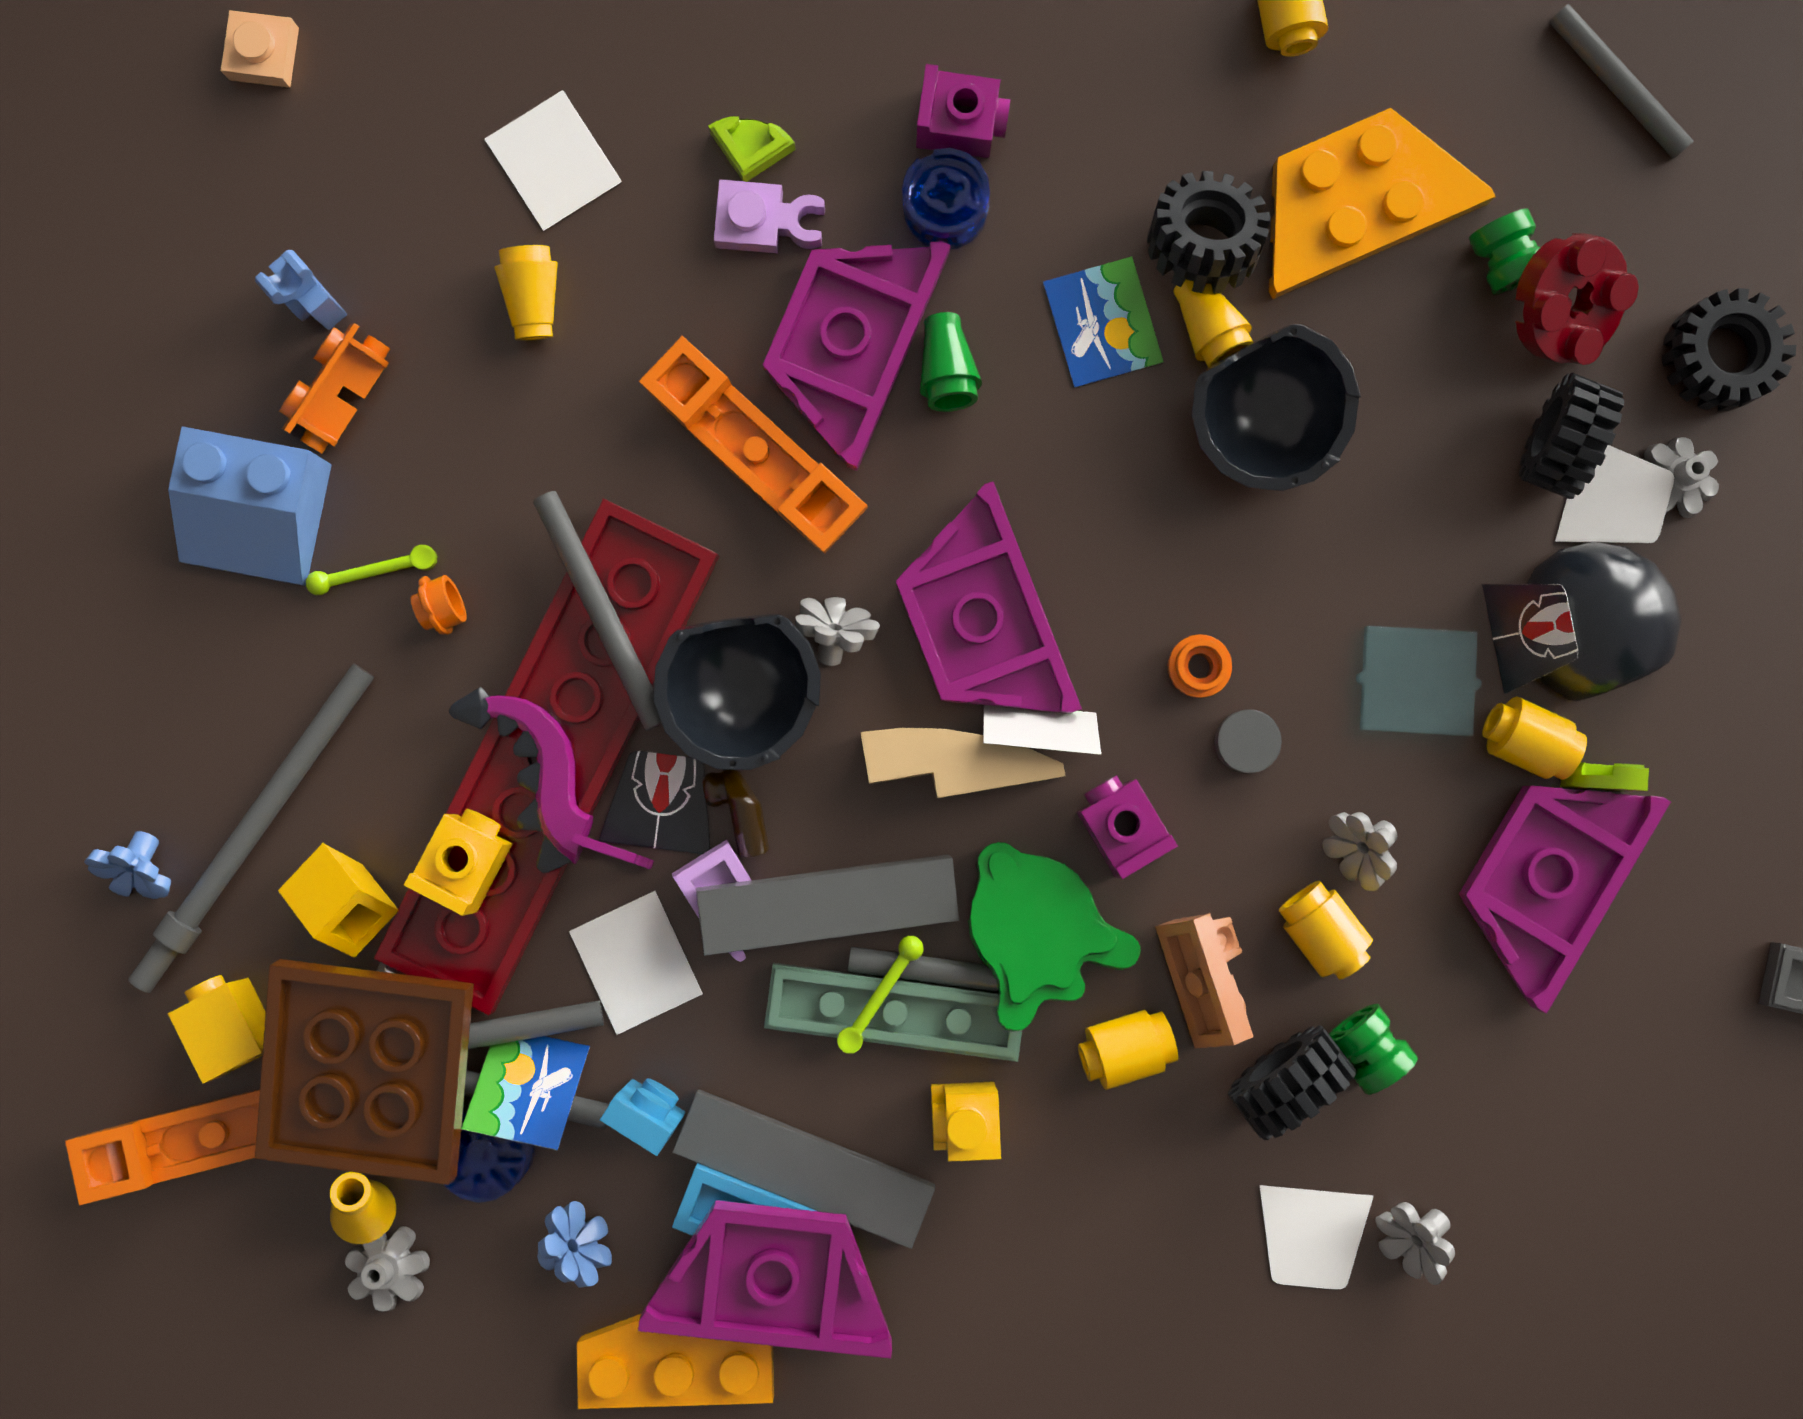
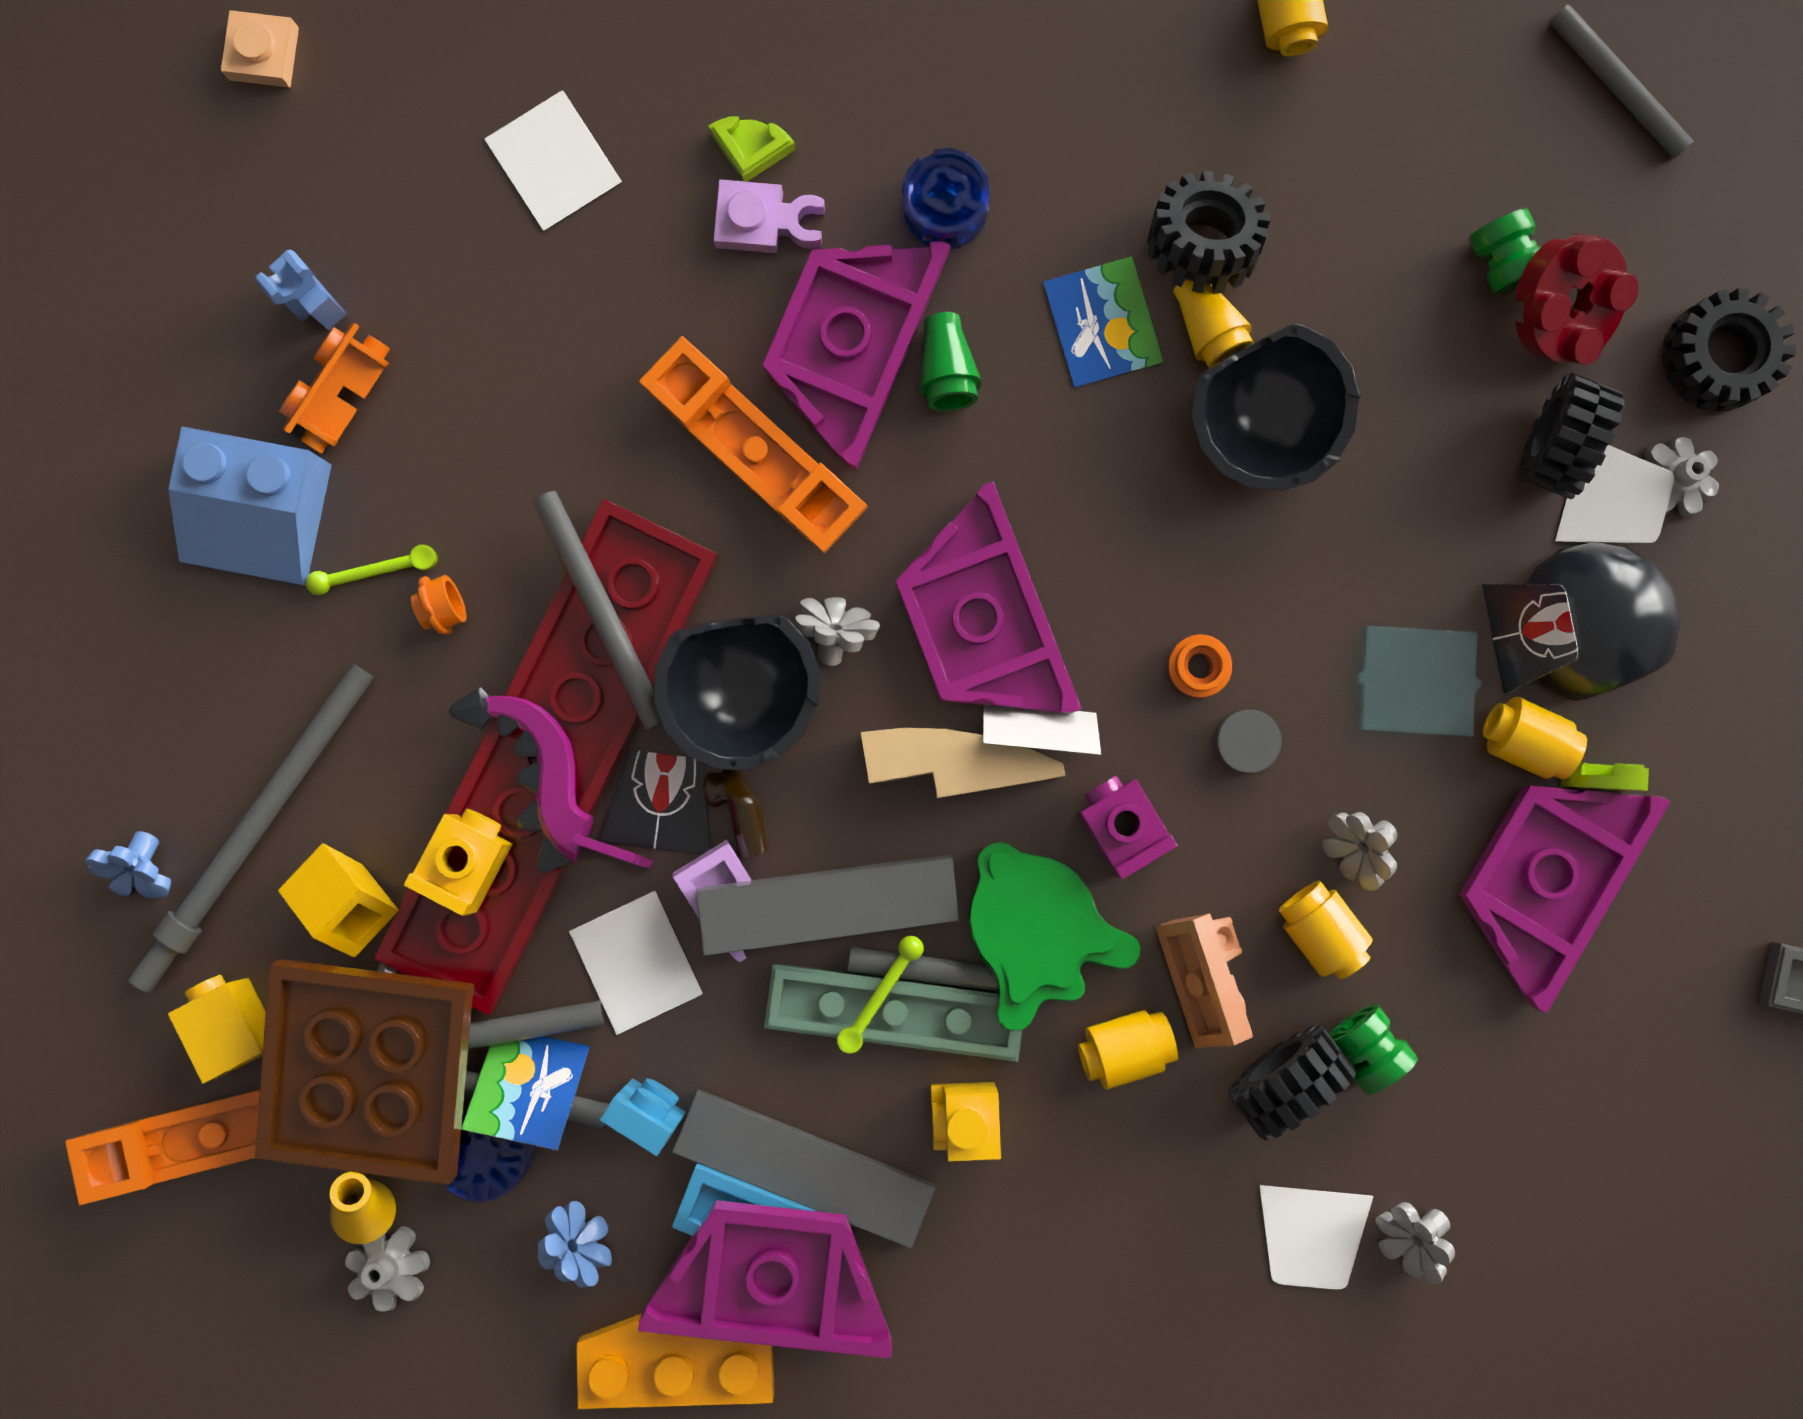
yellow cone [494,245,558,340] -> none
magenta brick [916,64,1011,158] -> none
light orange wing [1269,108,1496,300] -> none

